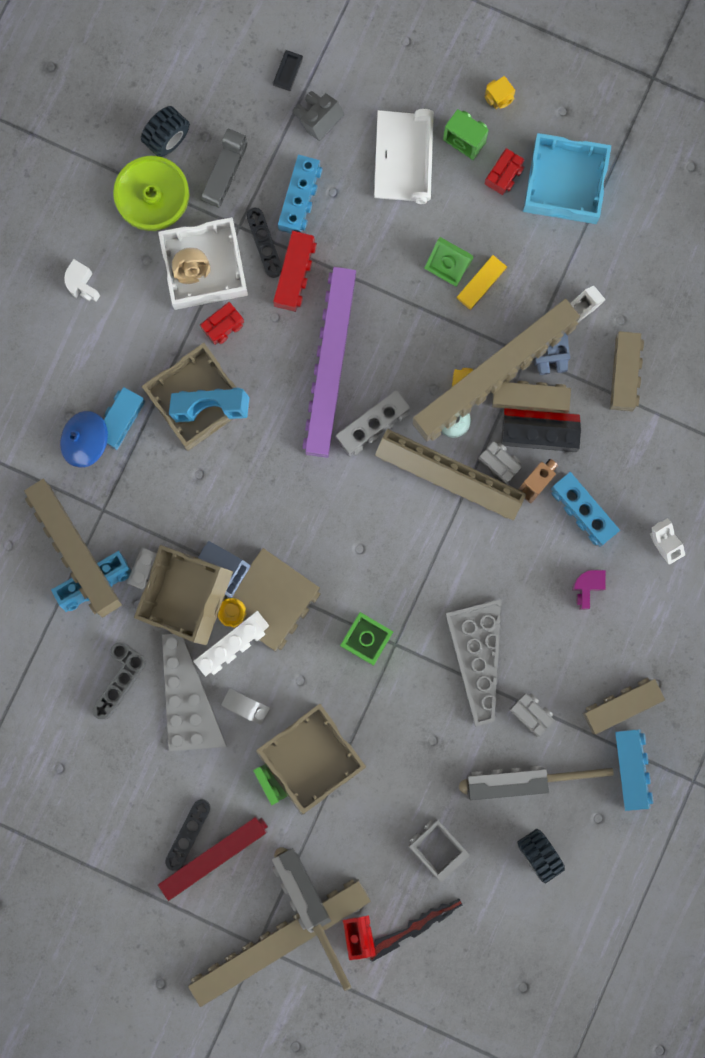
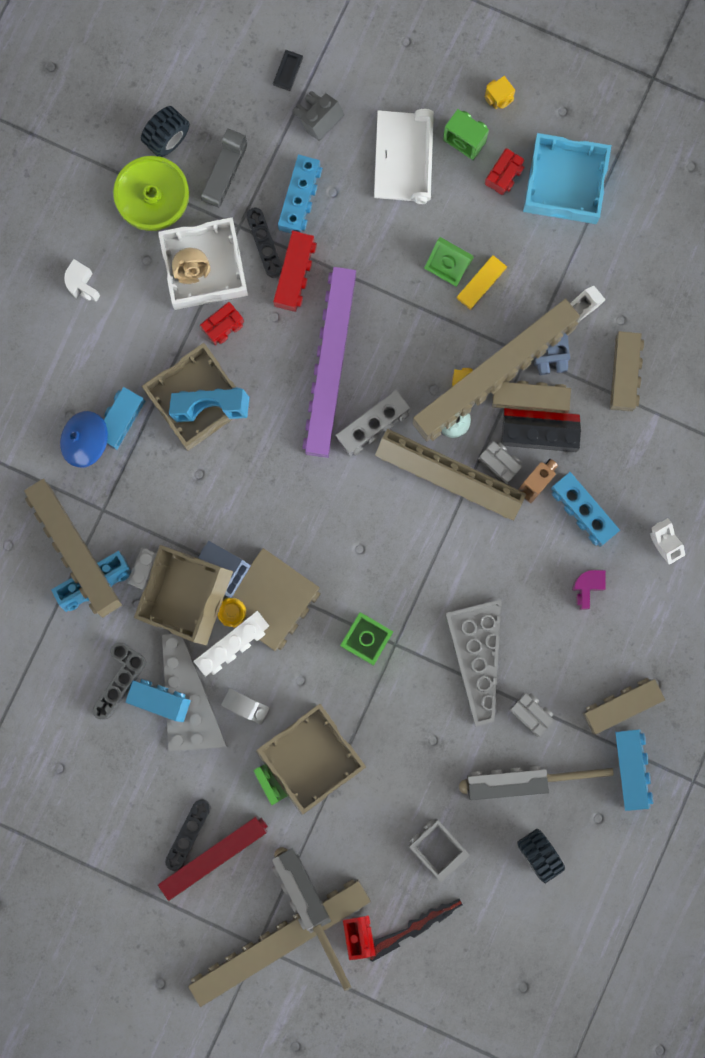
none -> dark azure brick [125,679,191,722]

